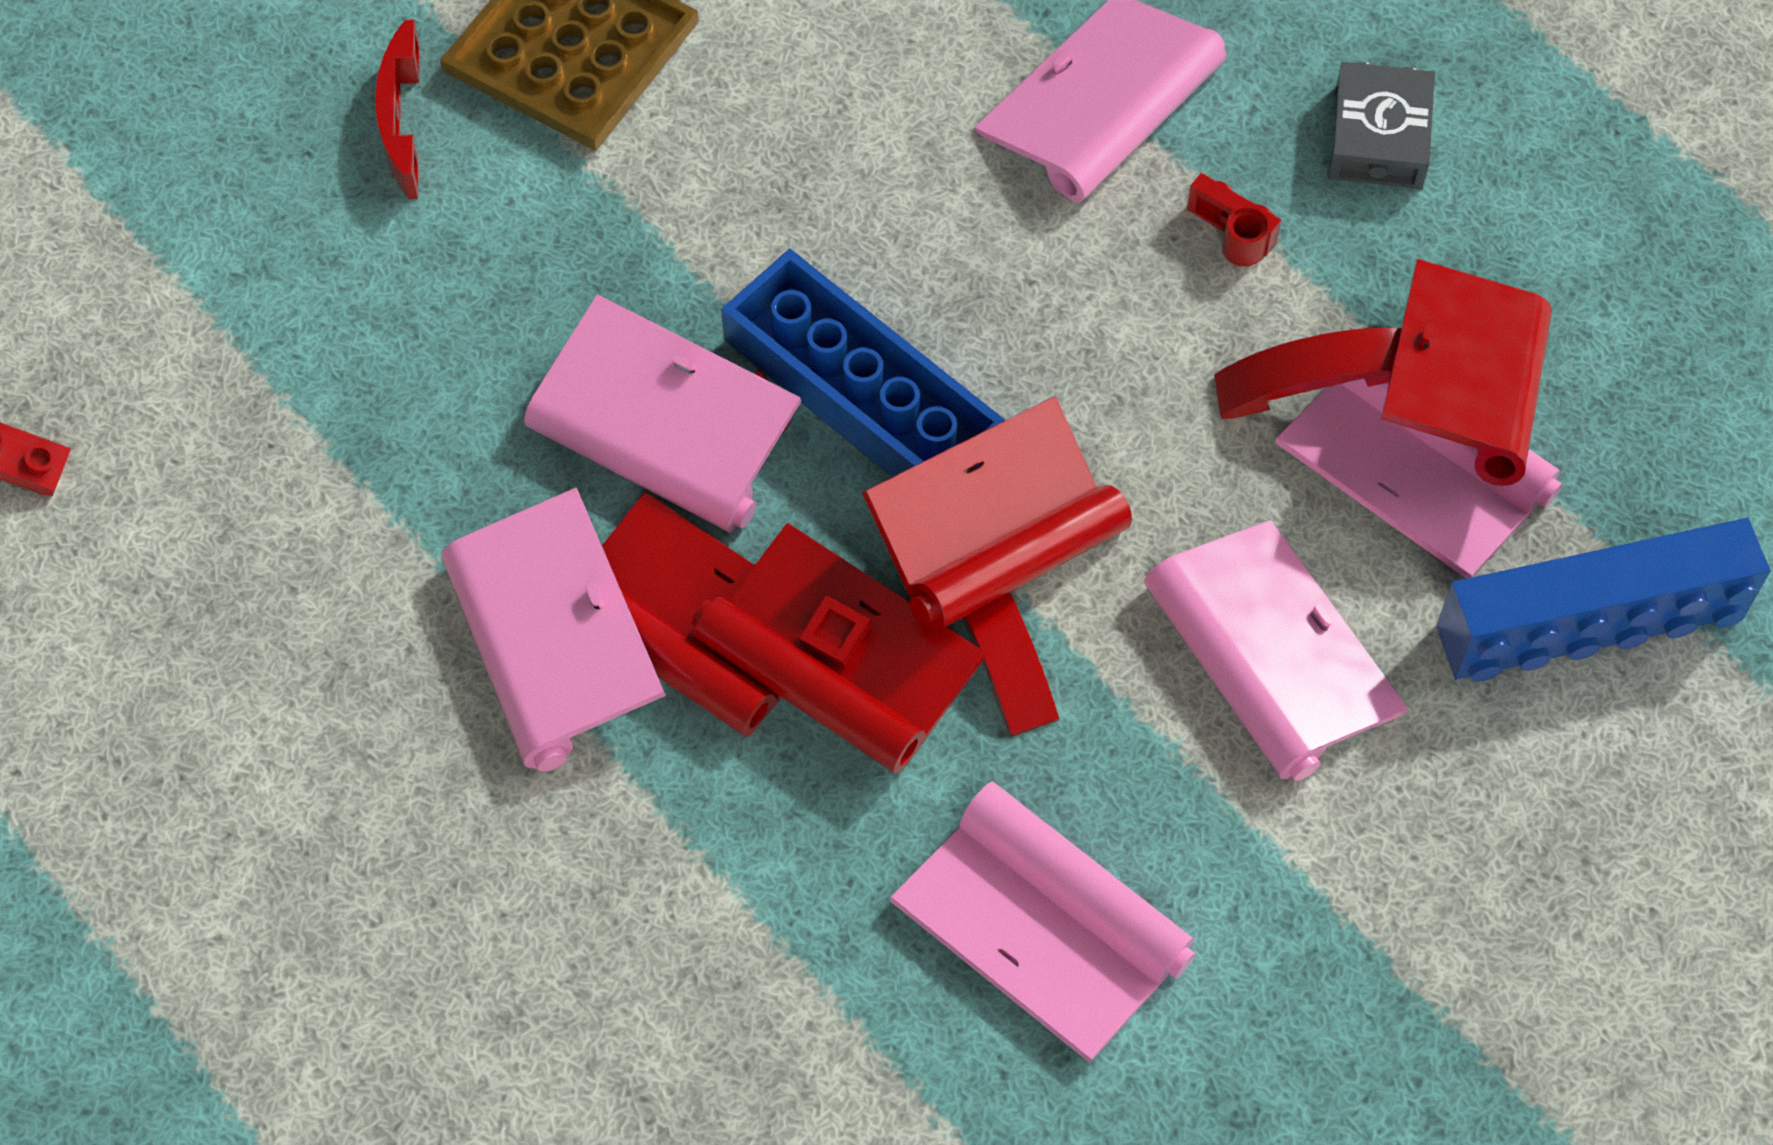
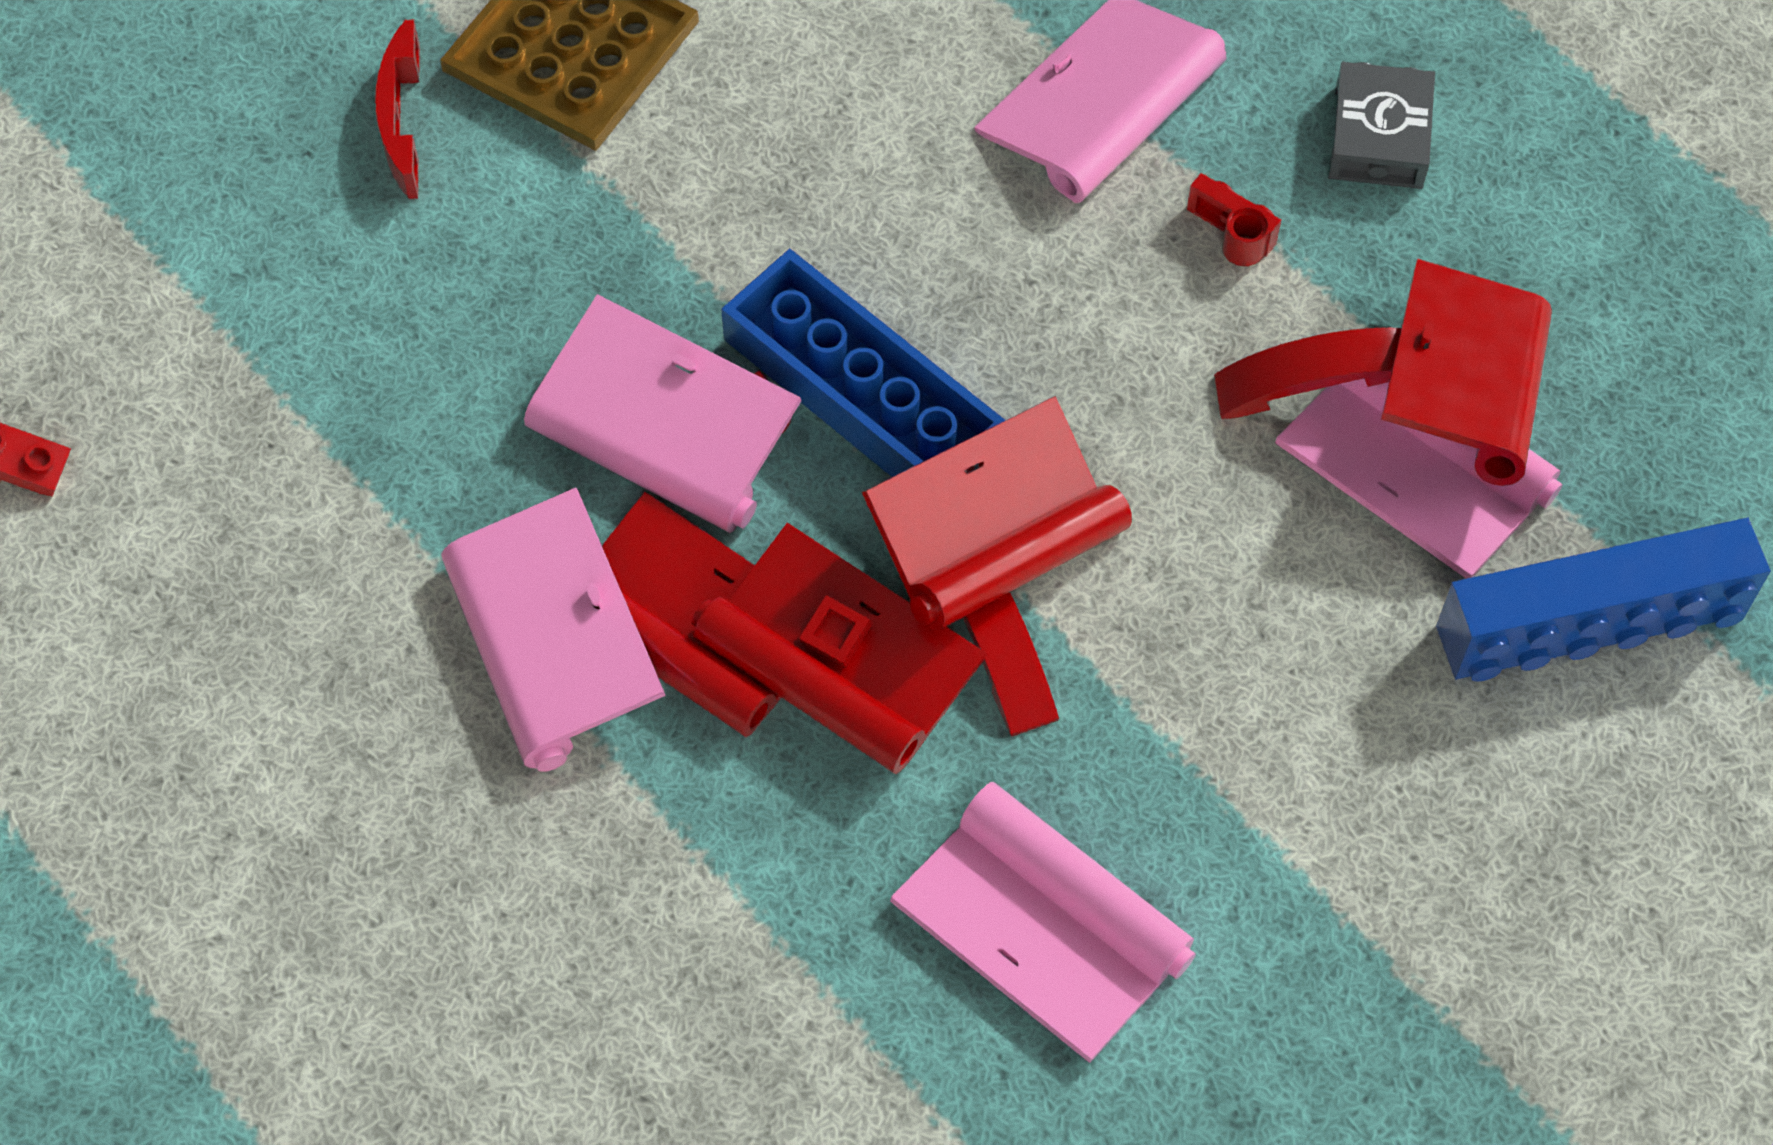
bright pink door [1144,520,1408,781] -> none

